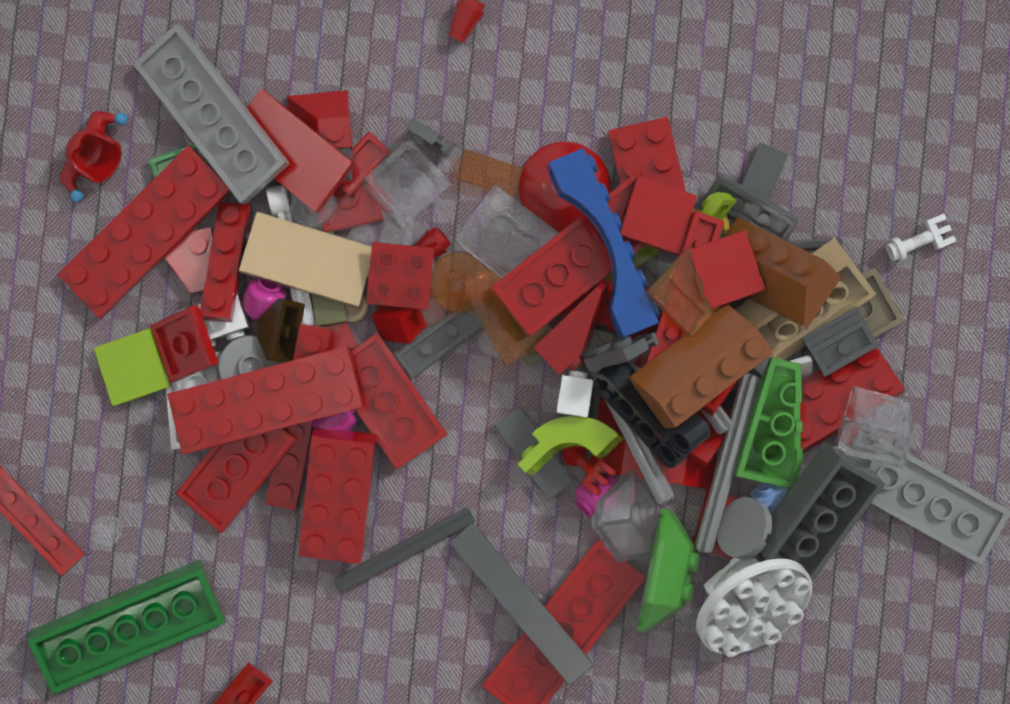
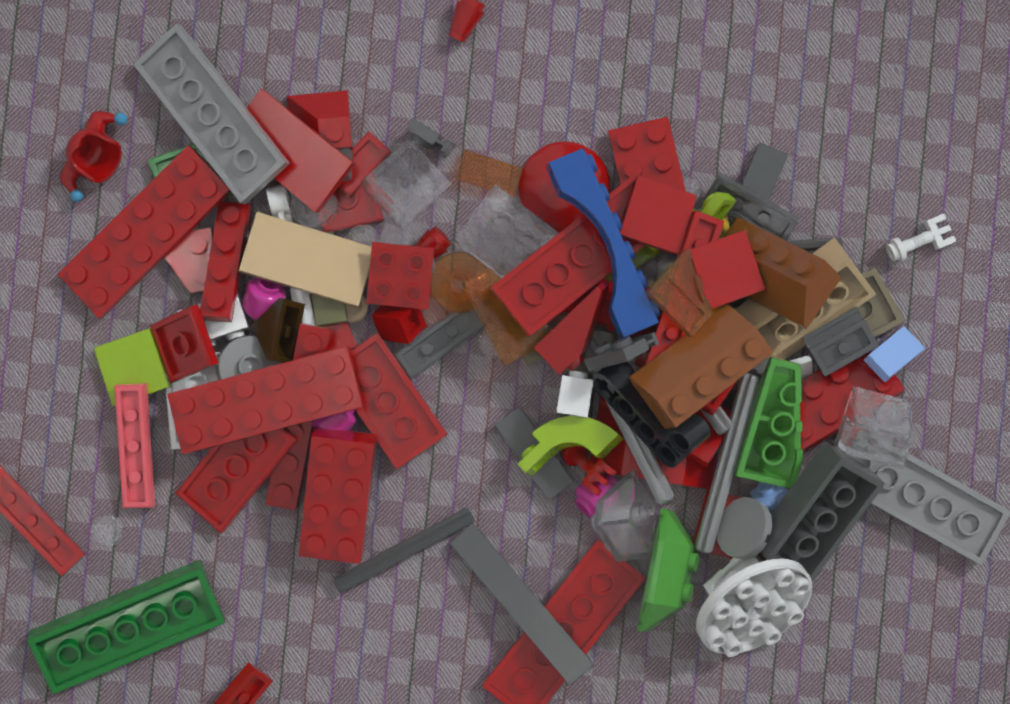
none -> coral tile [114,383,155,508]
none -> light blue tile [864,326,925,382]

